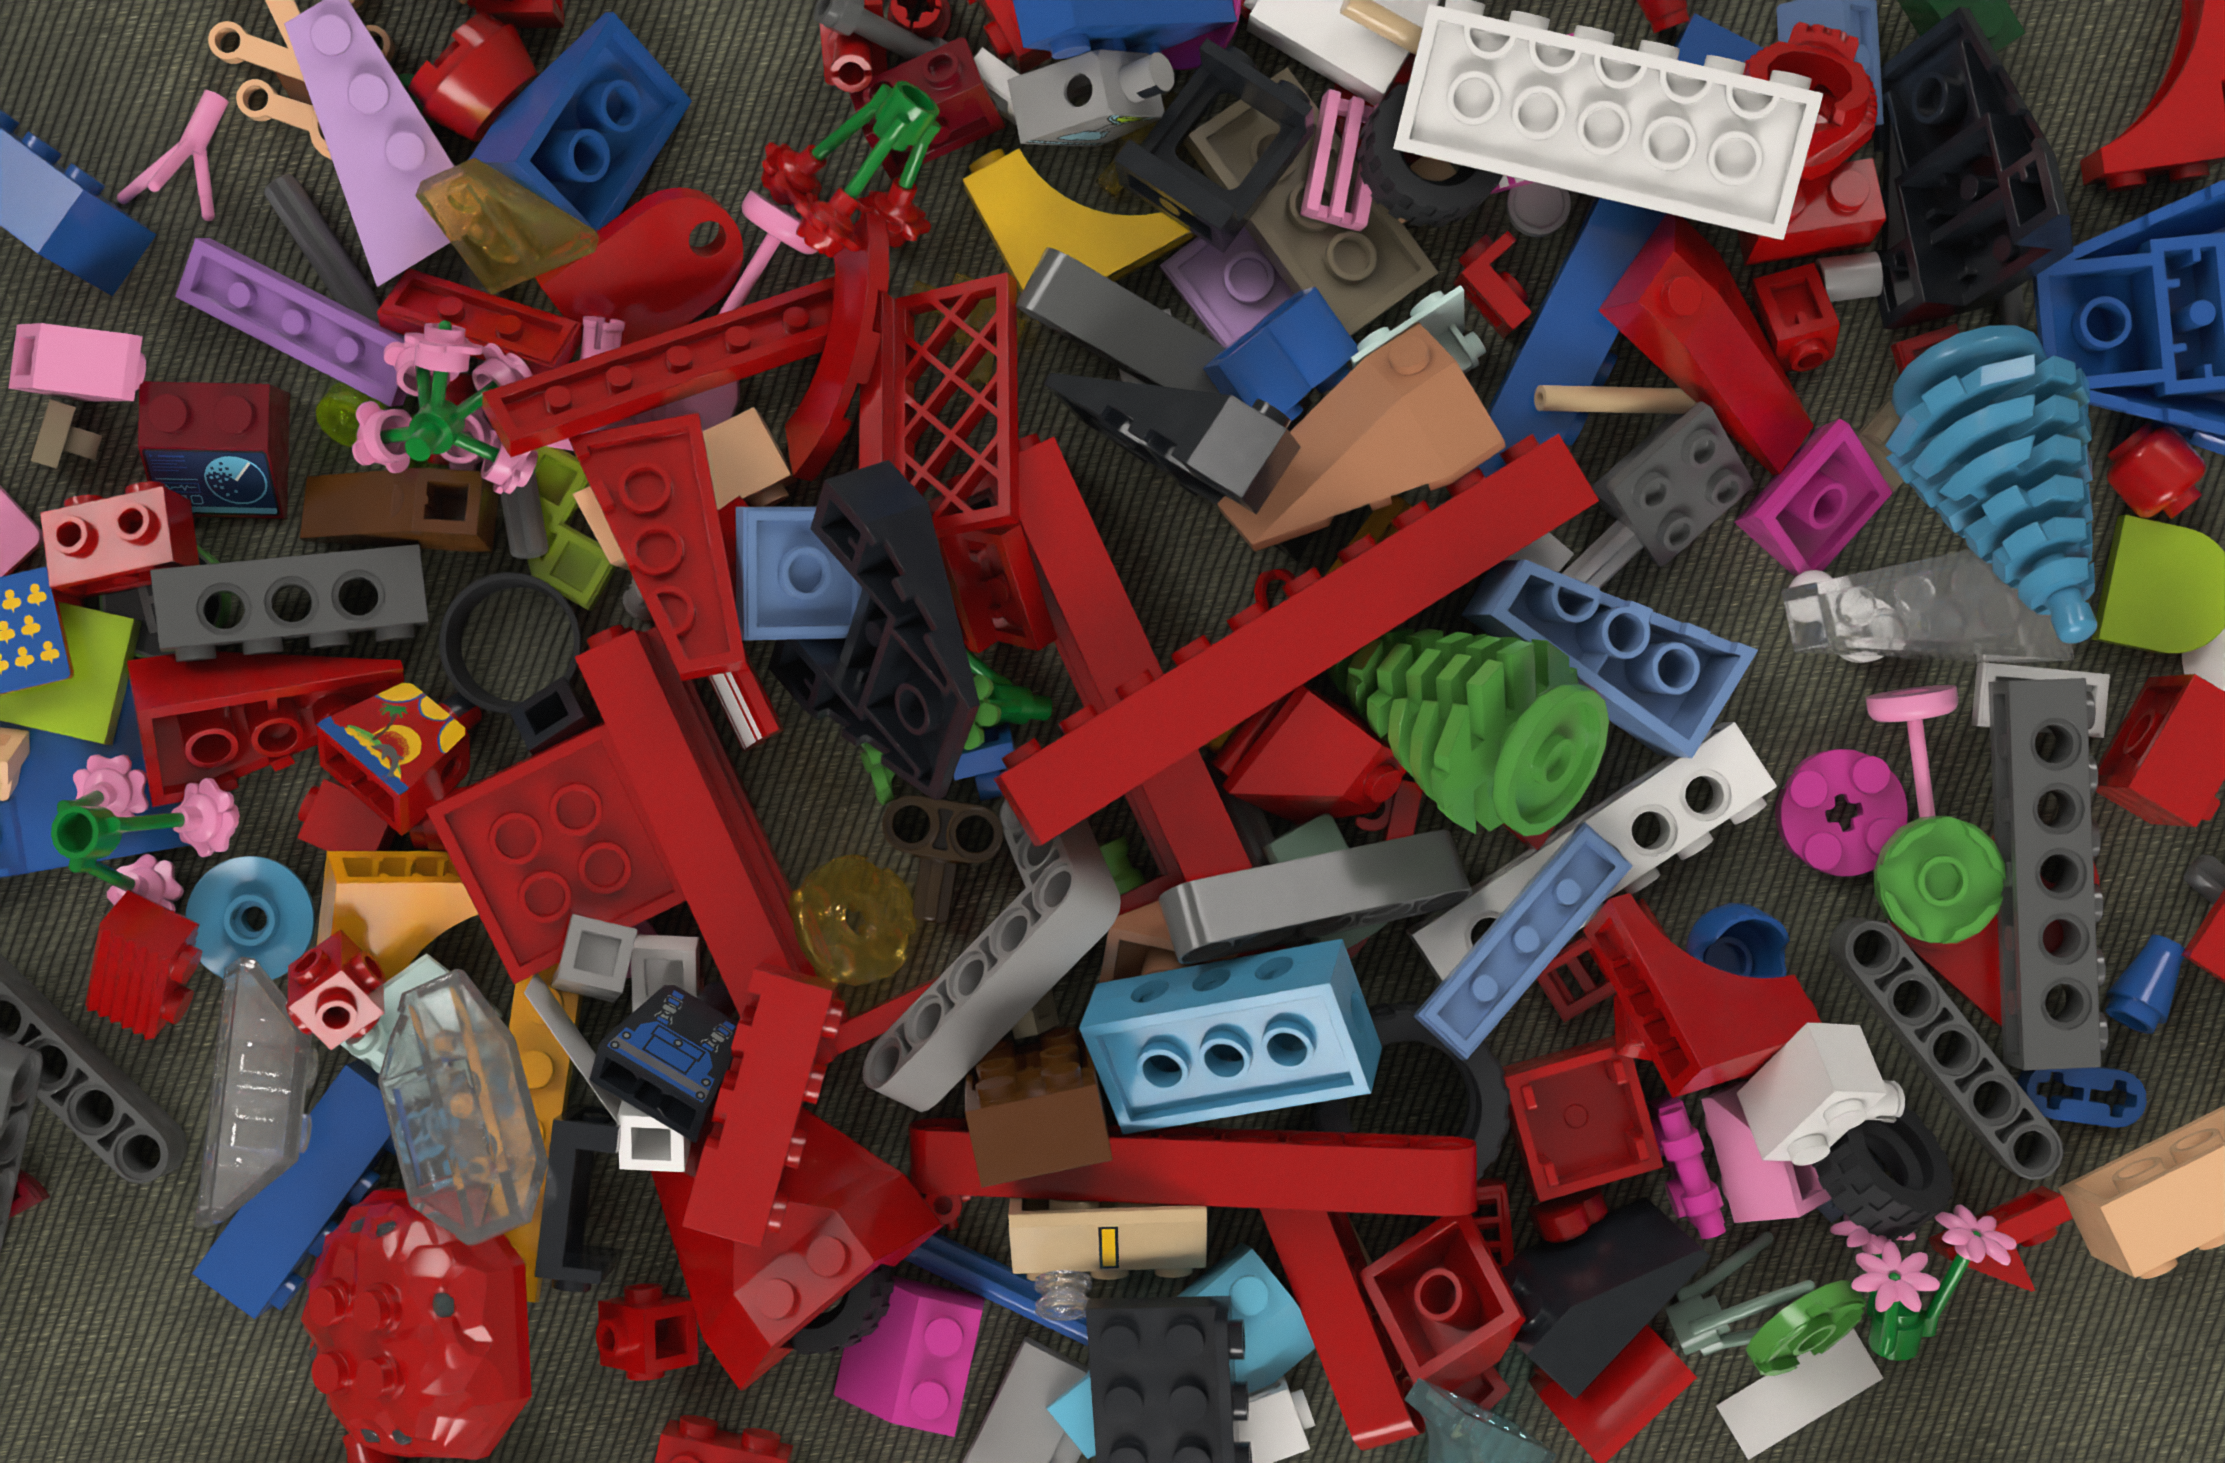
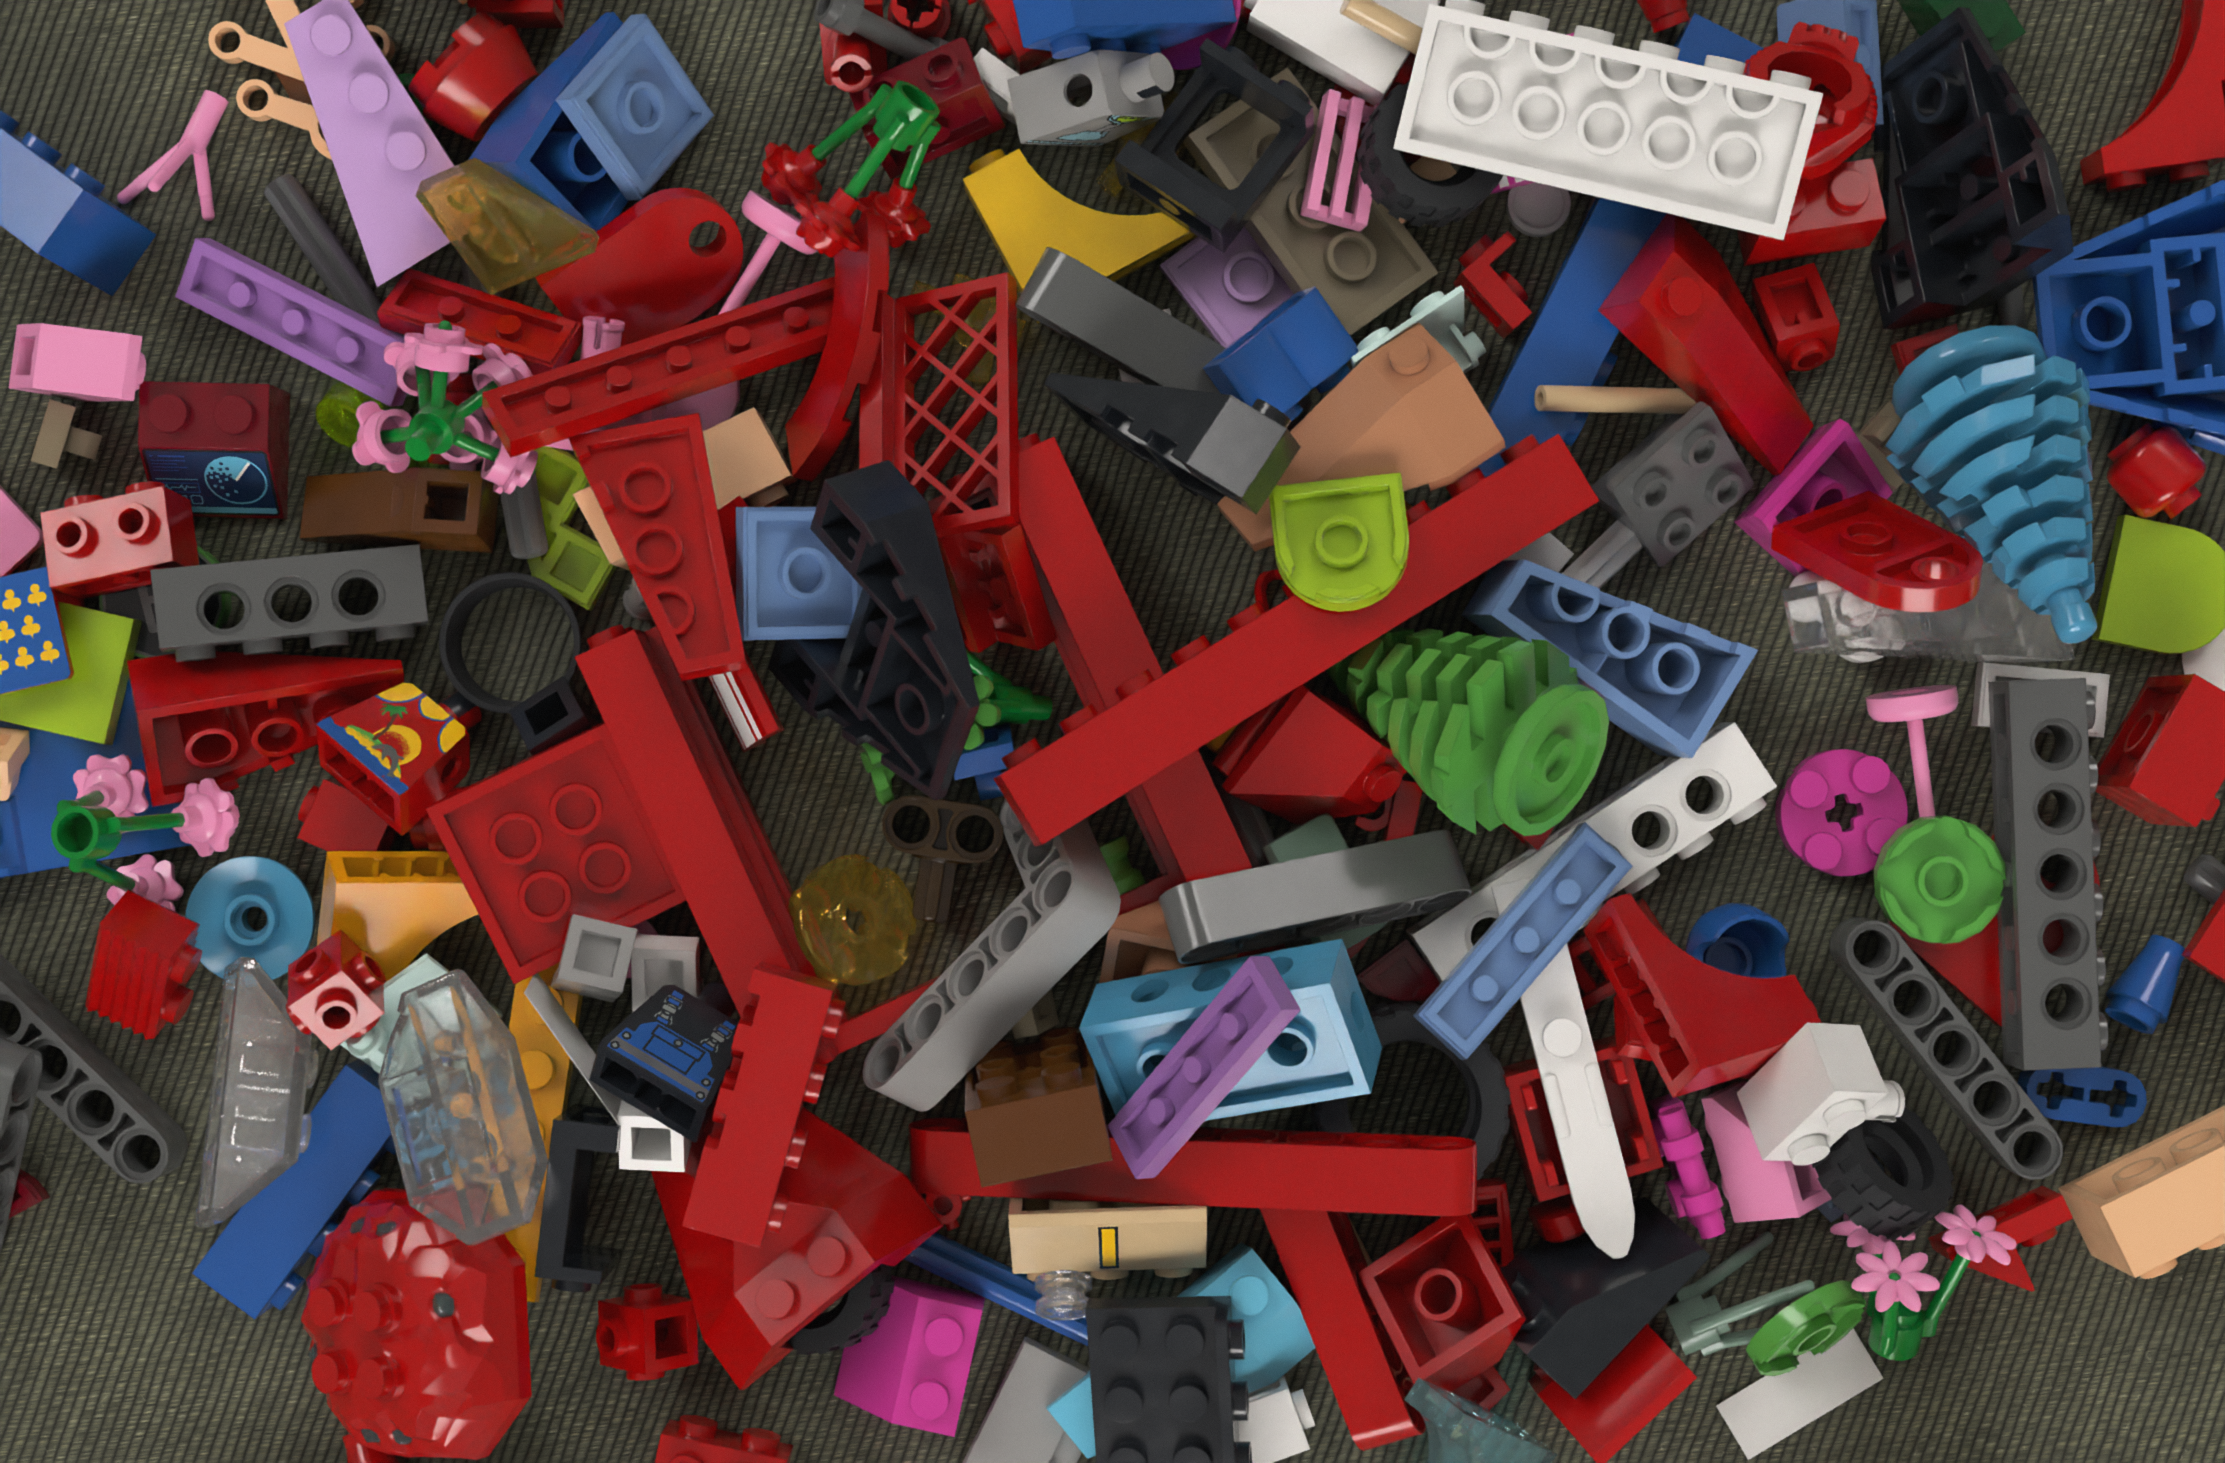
light grey hinge [1815,251,1883,302] -> none
none -> medium blue tile [555,14,714,201]
none -> medium lavender plate [1107,956,1301,1179]
none -> lime tile [1268,473,1409,612]
none -> dark red tile [1355,937,1440,1001]
none -> white piece [1491,876,1635,1259]
none -> red tile [1771,490,1983,612]

